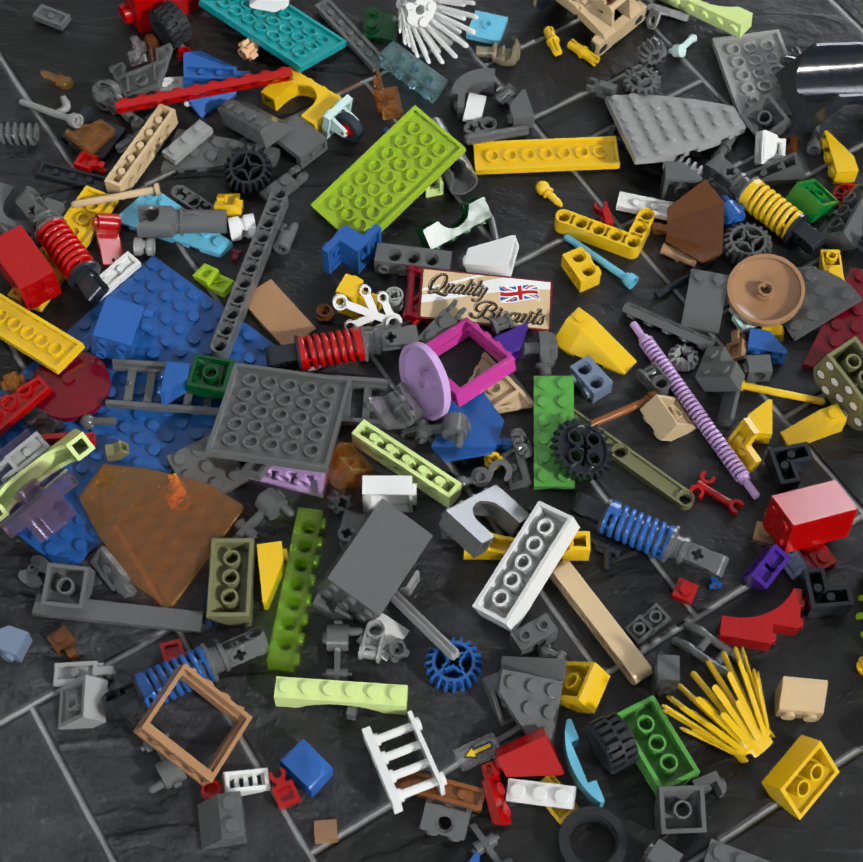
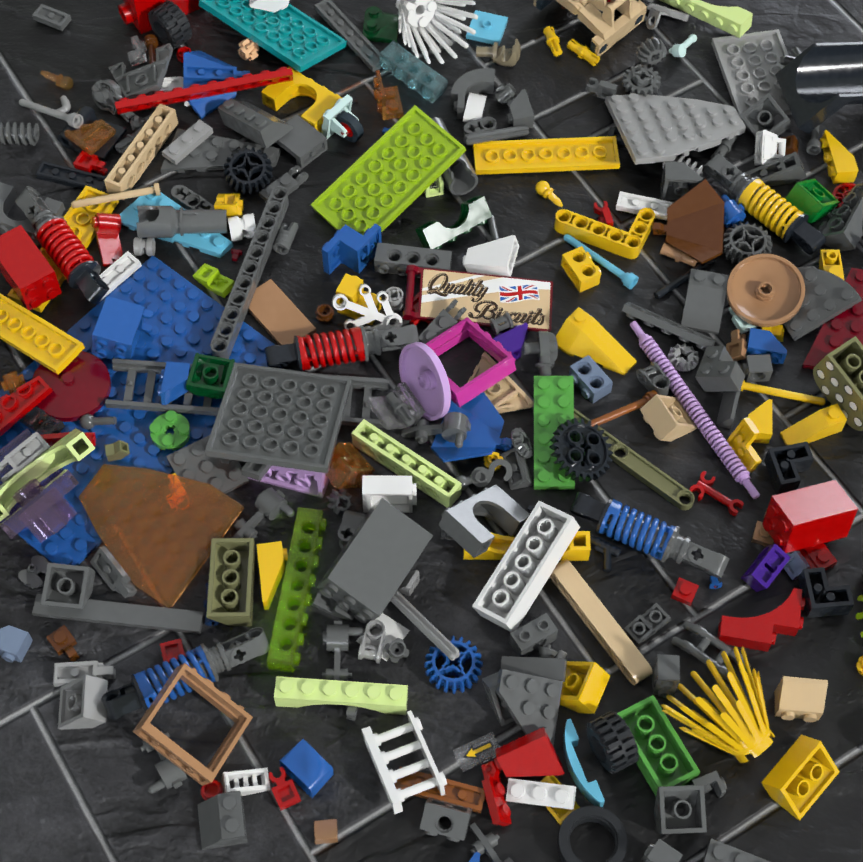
none -> bright green plate [149,410,191,451]

